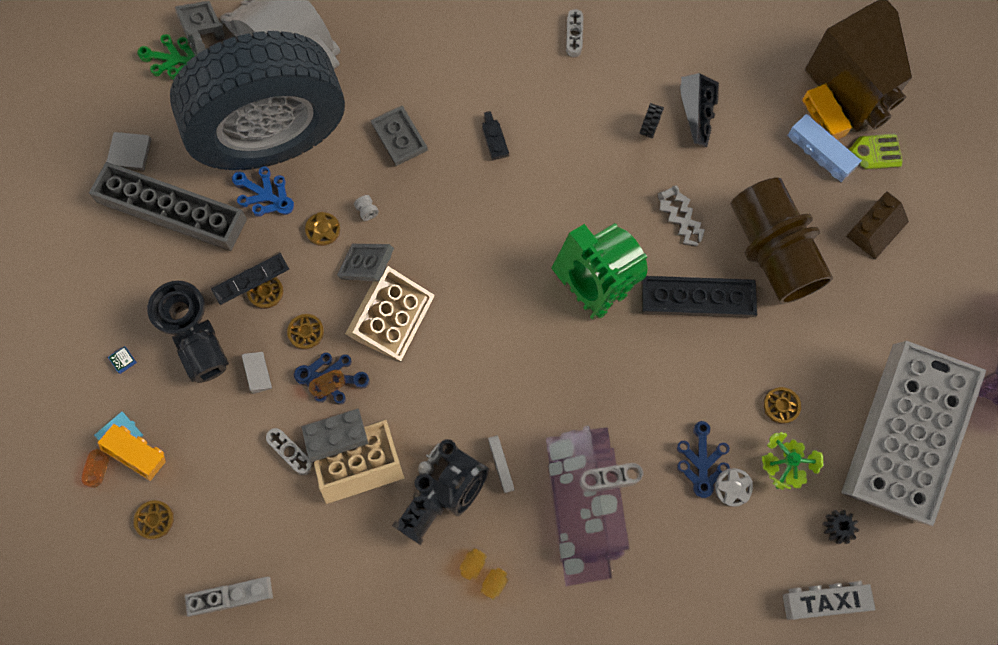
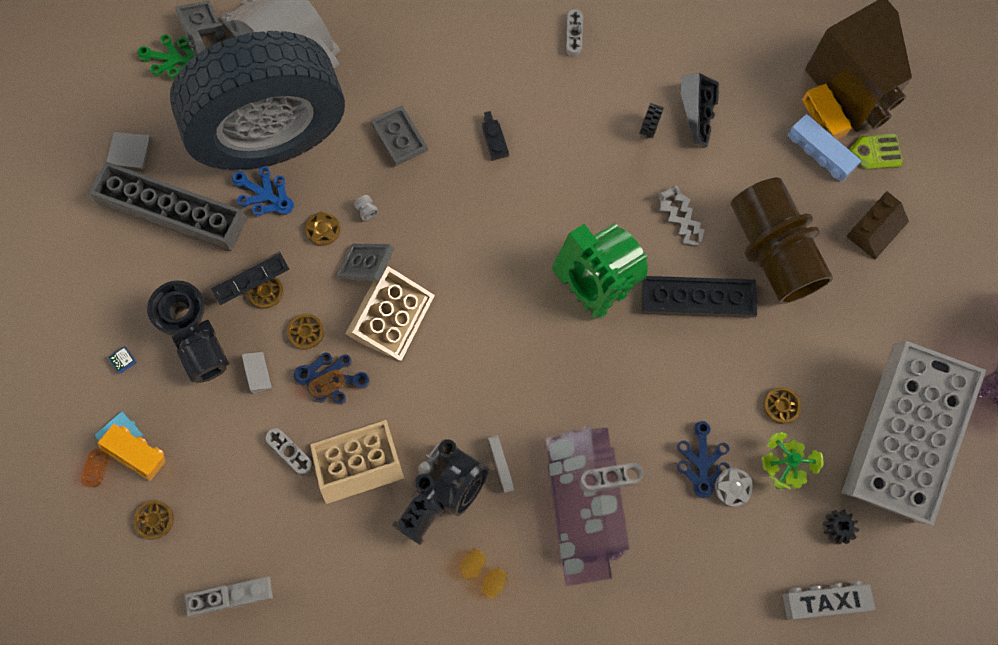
dark grey plate [301,408,369,462] -> none

